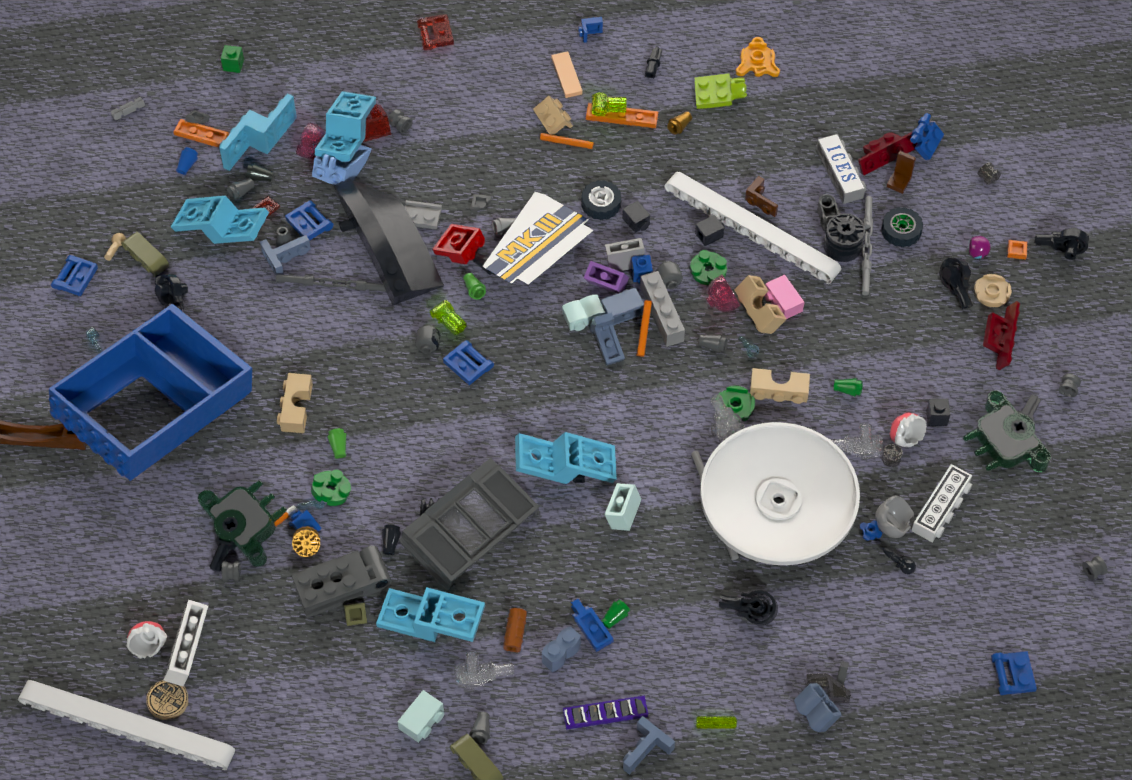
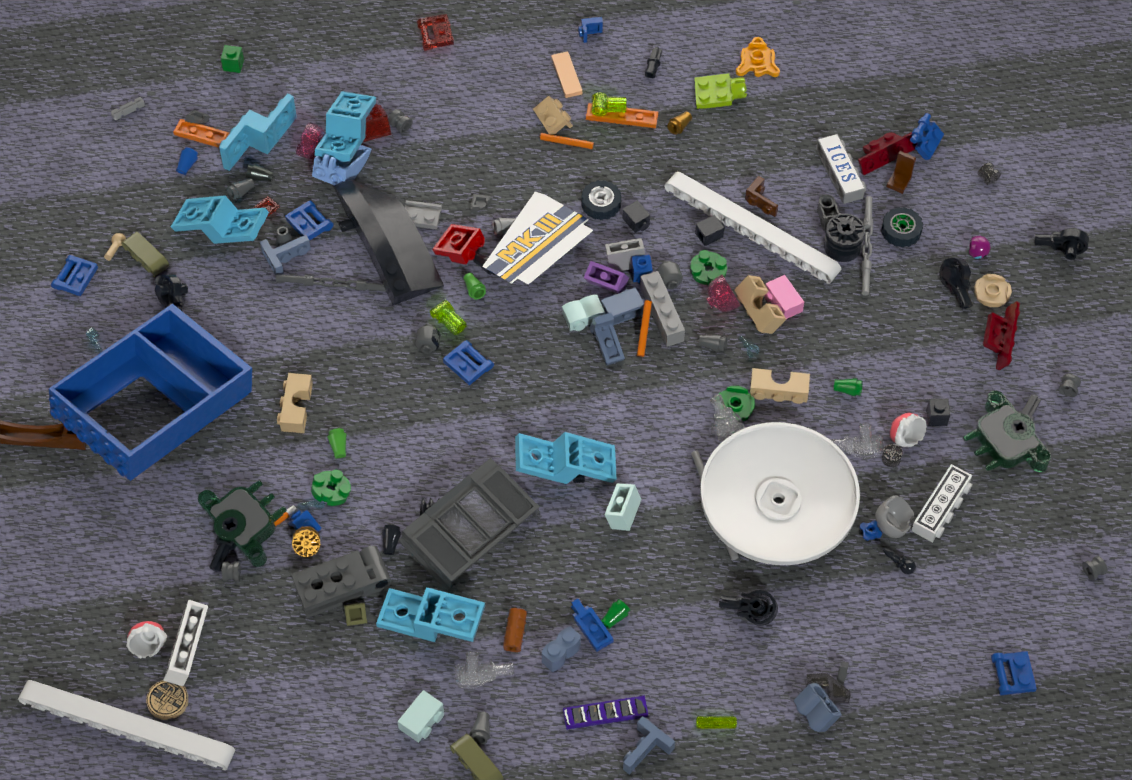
orange tile [1007,240,1027,260] -> none

